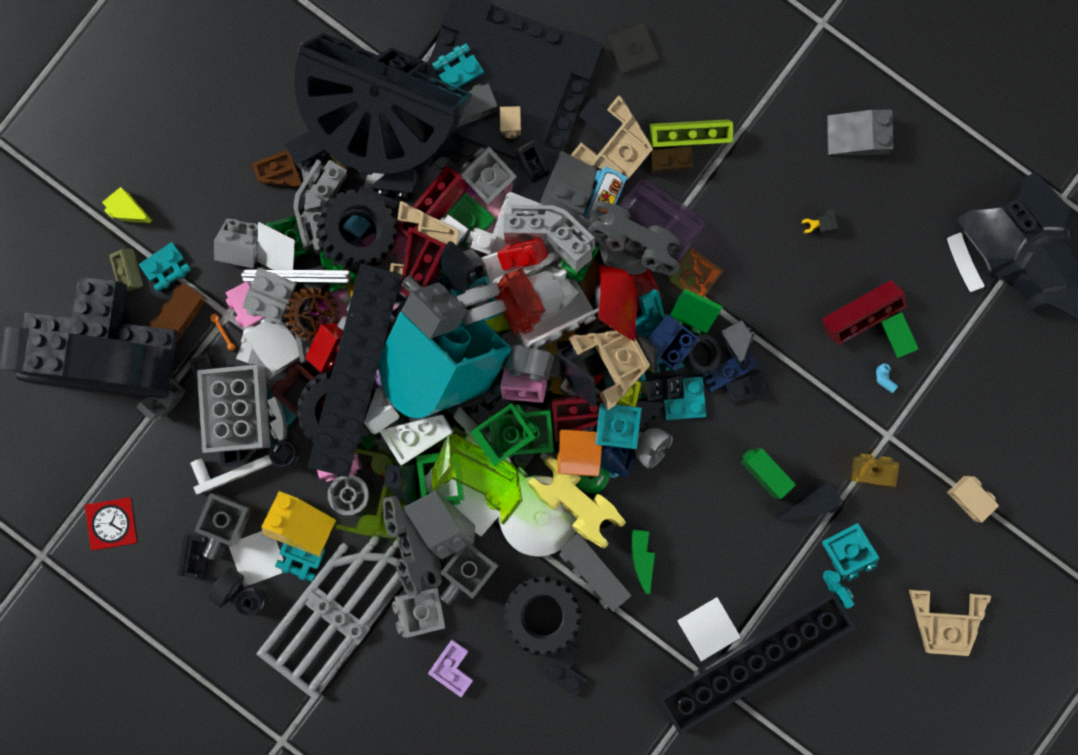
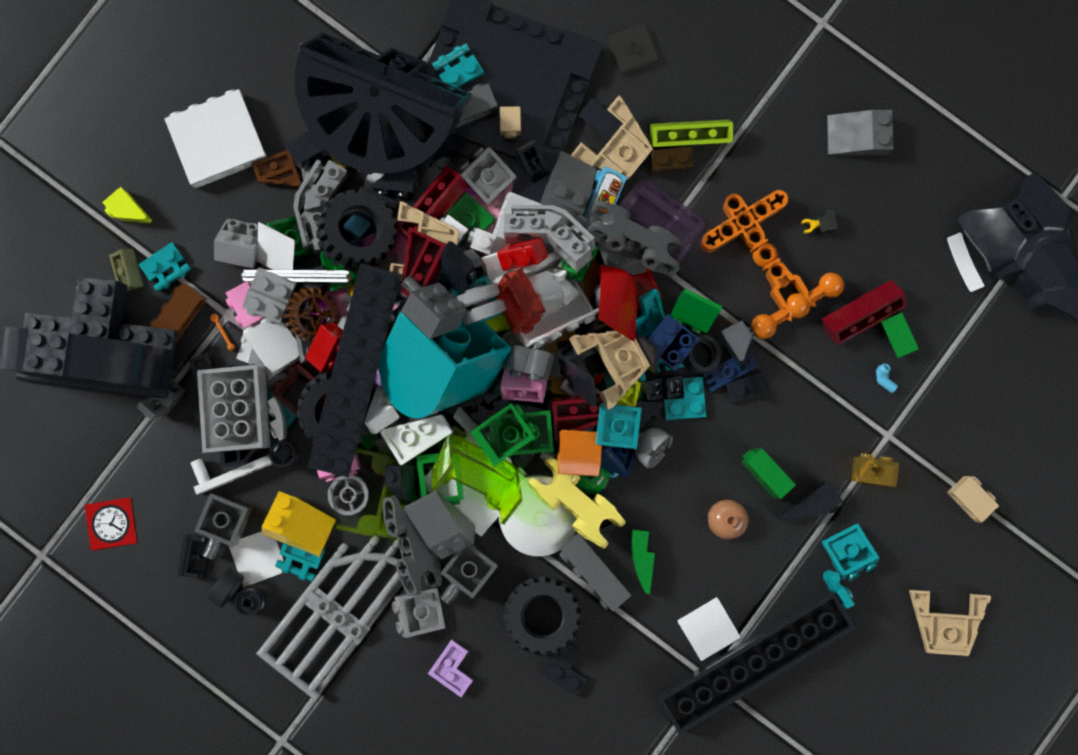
clear orange tile [667,247,723,297] -> none
none -> white panel [165,89,268,189]
none -> orange piece [700,190,844,339]
none -> nougat cylinder [708,499,749,540]

